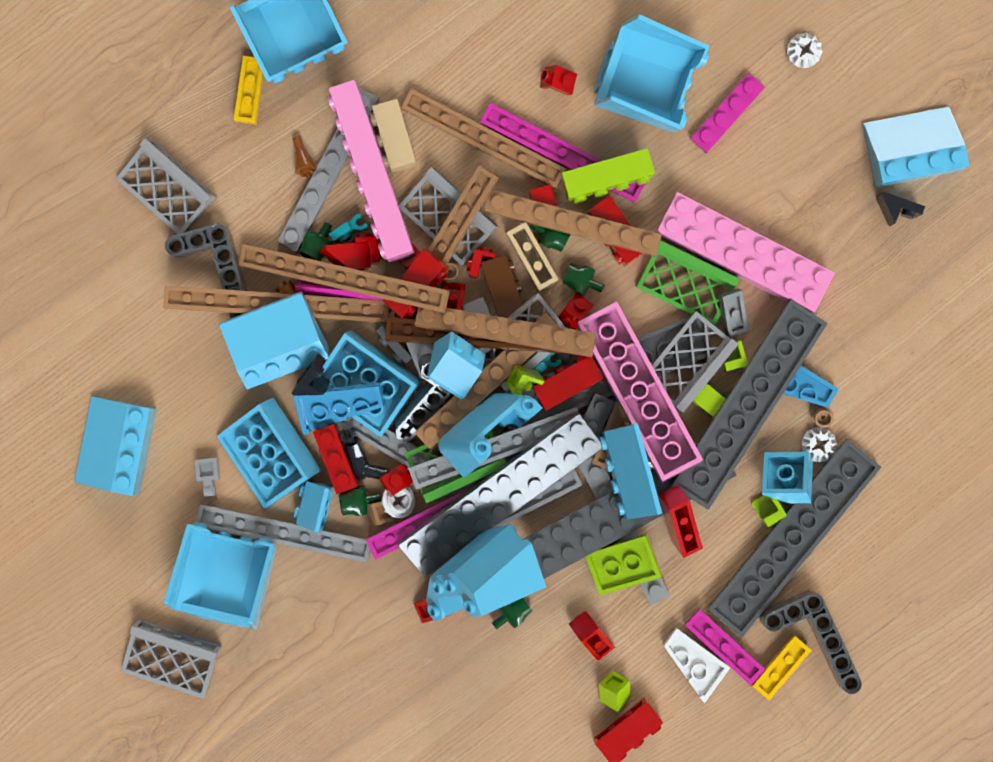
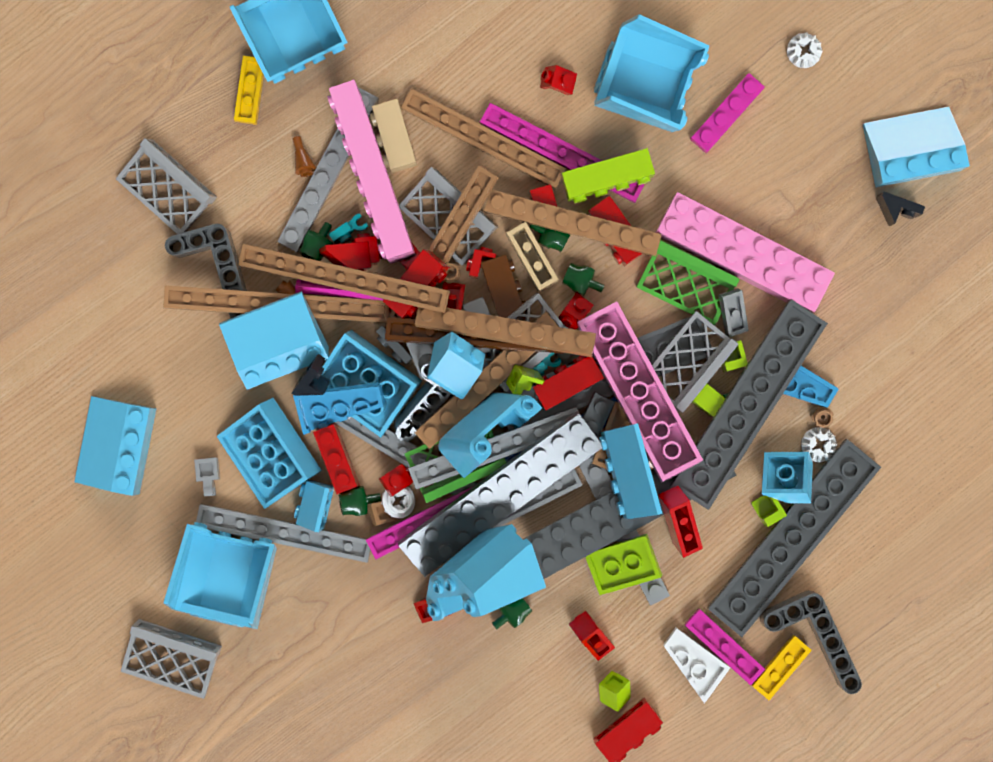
black arm [340,427,388,480] -> none

